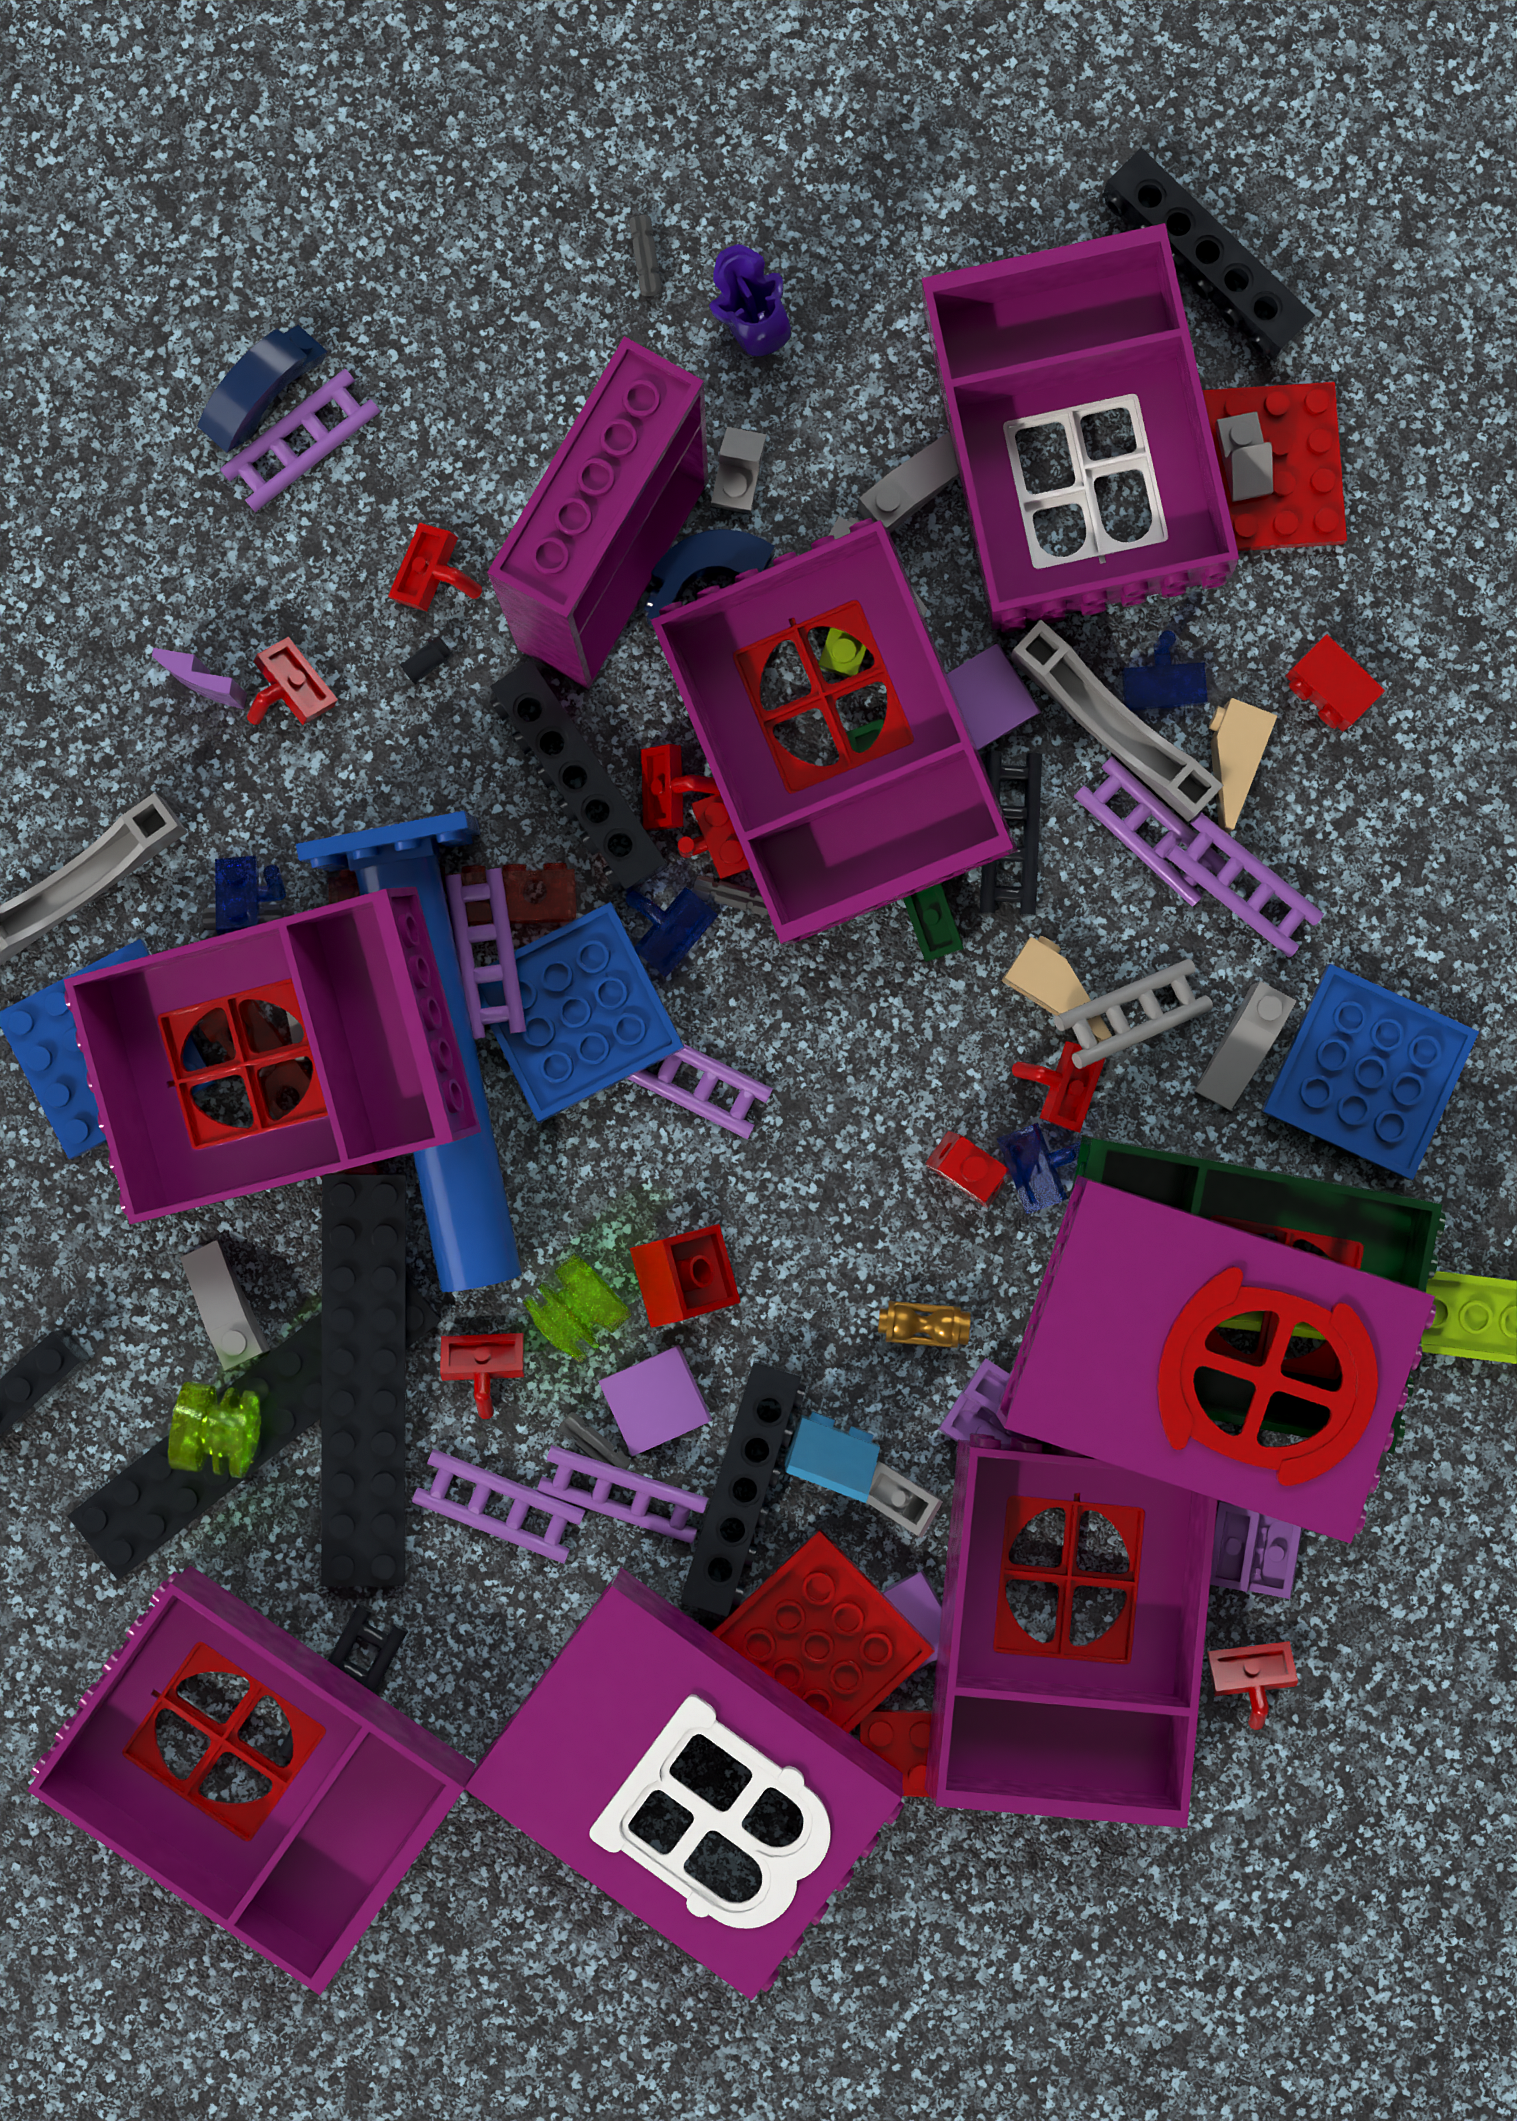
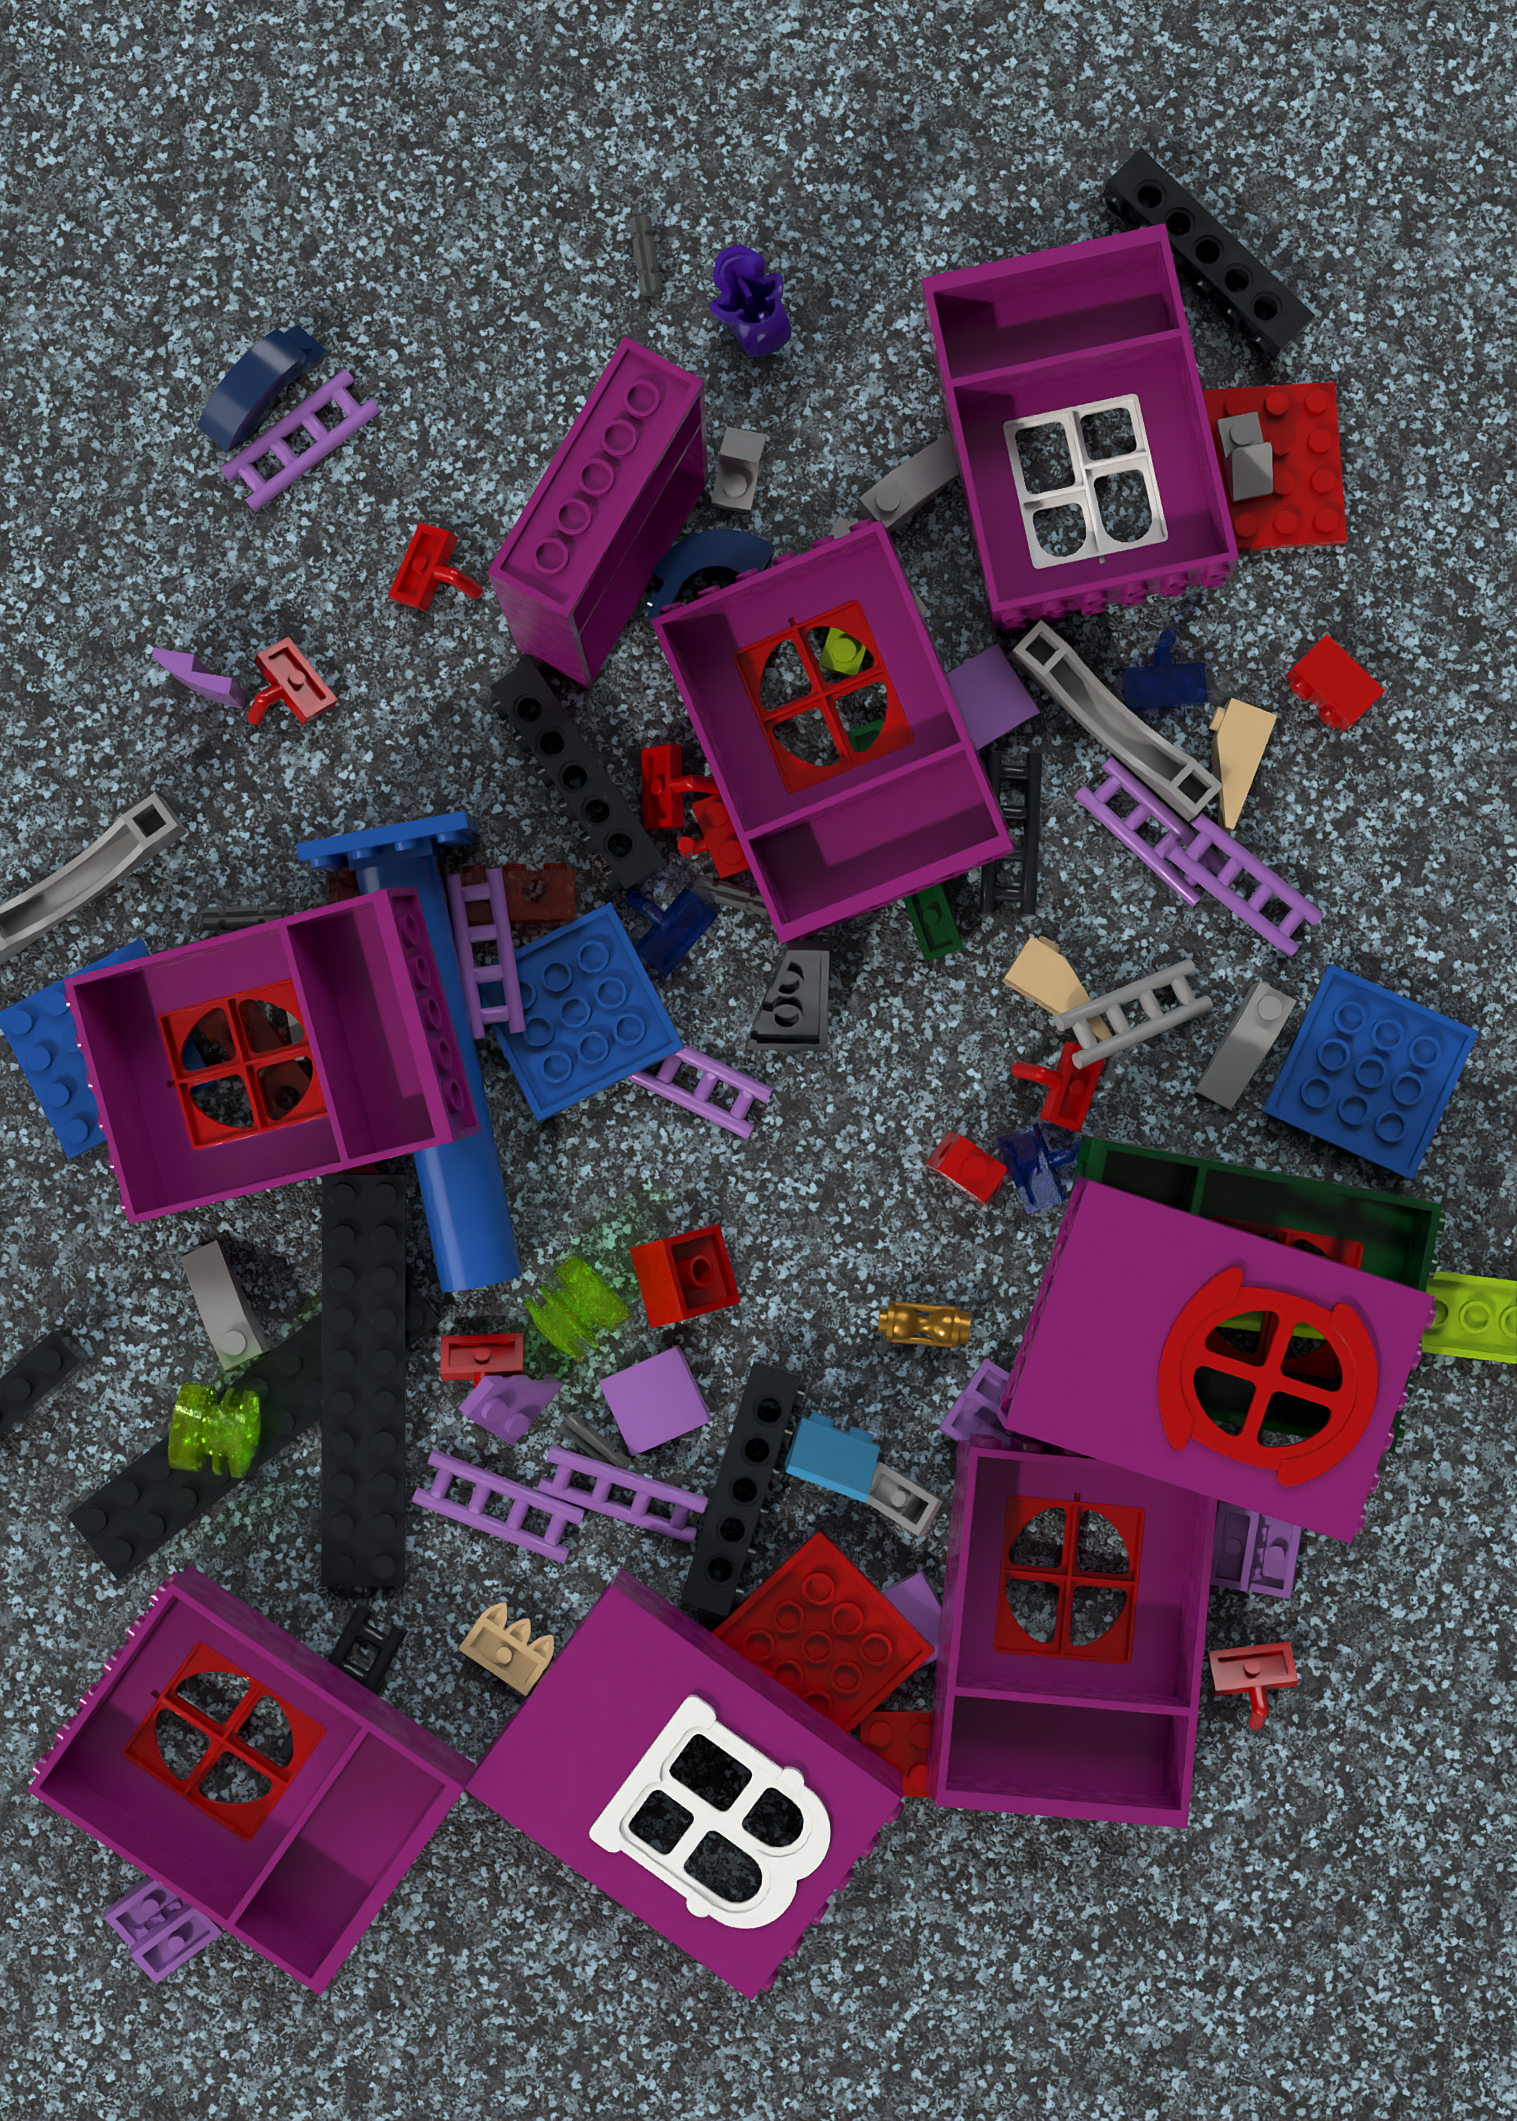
clear blue plate [215,855,287,936] -> none
black pin [399,636,453,685] -> none
none -> medium lavender slope [104,1877,223,1984]
none -> medium lavender wing [458,1374,563,1446]
none -> tan plate [458,1602,554,1696]
none -> black wing [746,941,829,1051]

